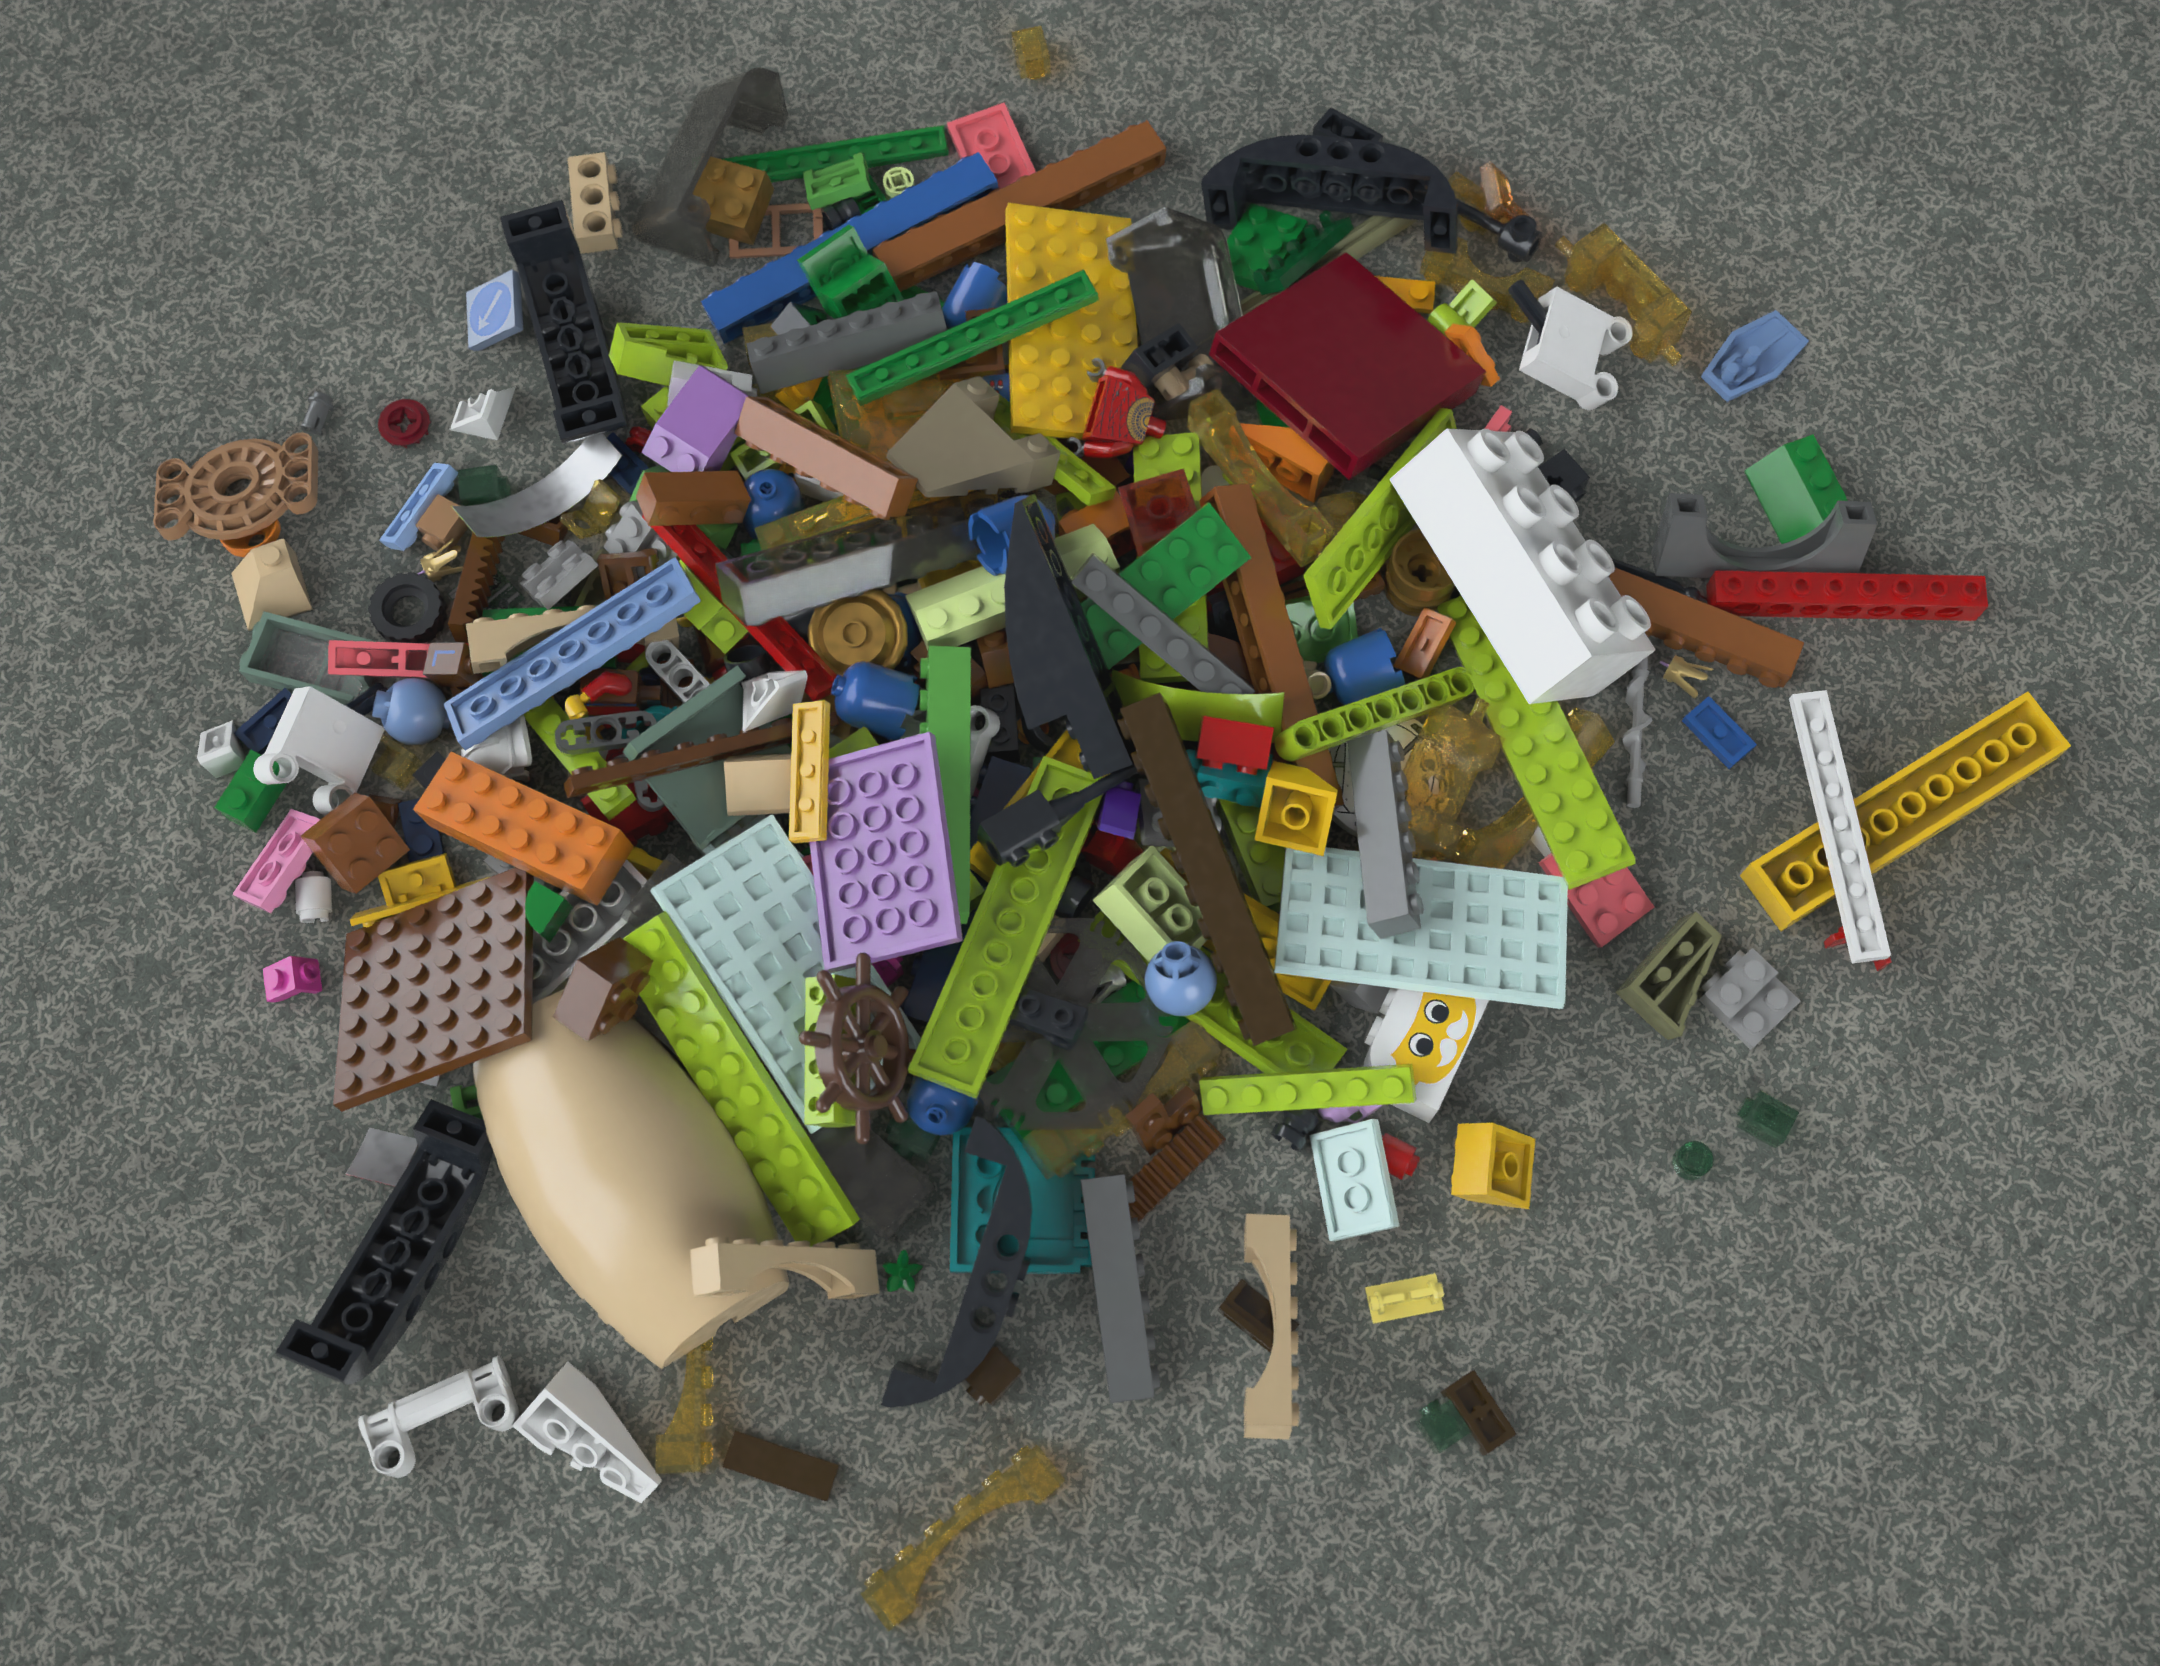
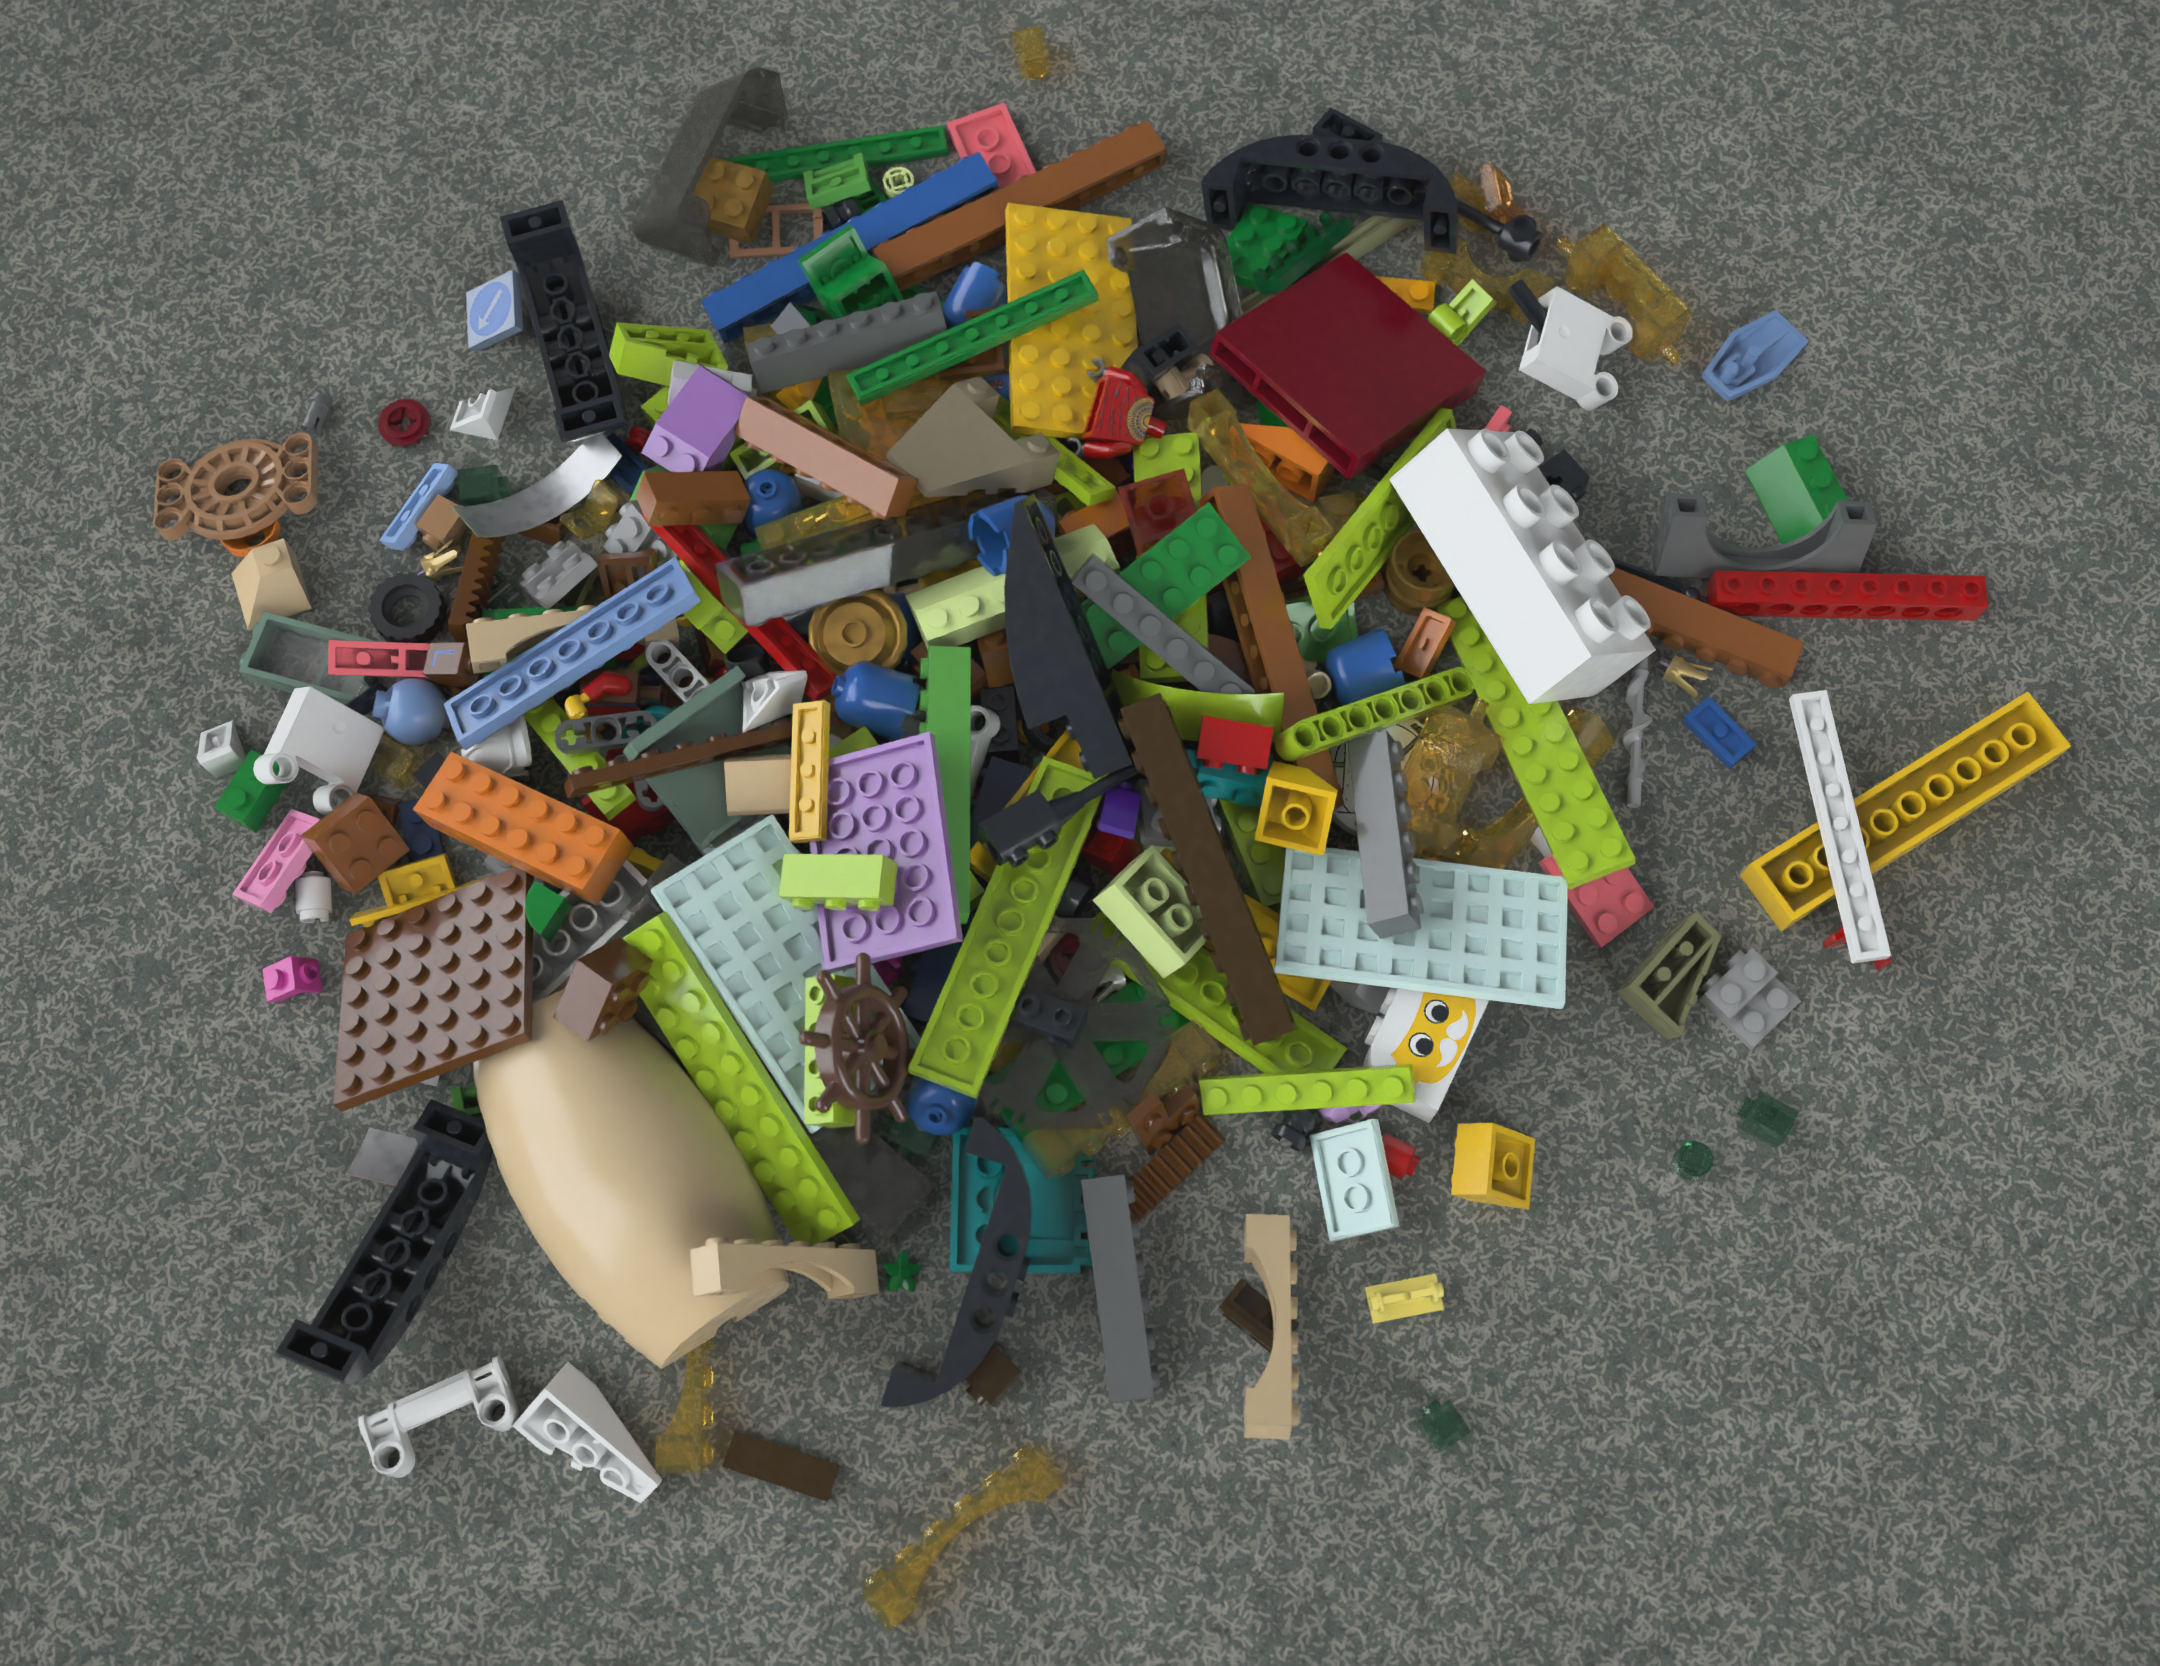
dark blue plate [234,688,292,755] -> none
tan brick [568,152,623,254] -> none
medium blue brick [1145,941,1217,1016] -> none
dark brown hinge [1440,1370,1517,1456] -> none
orange plate [1444,324,1500,387] -> none
none -> lime brick [779,854,898,911]

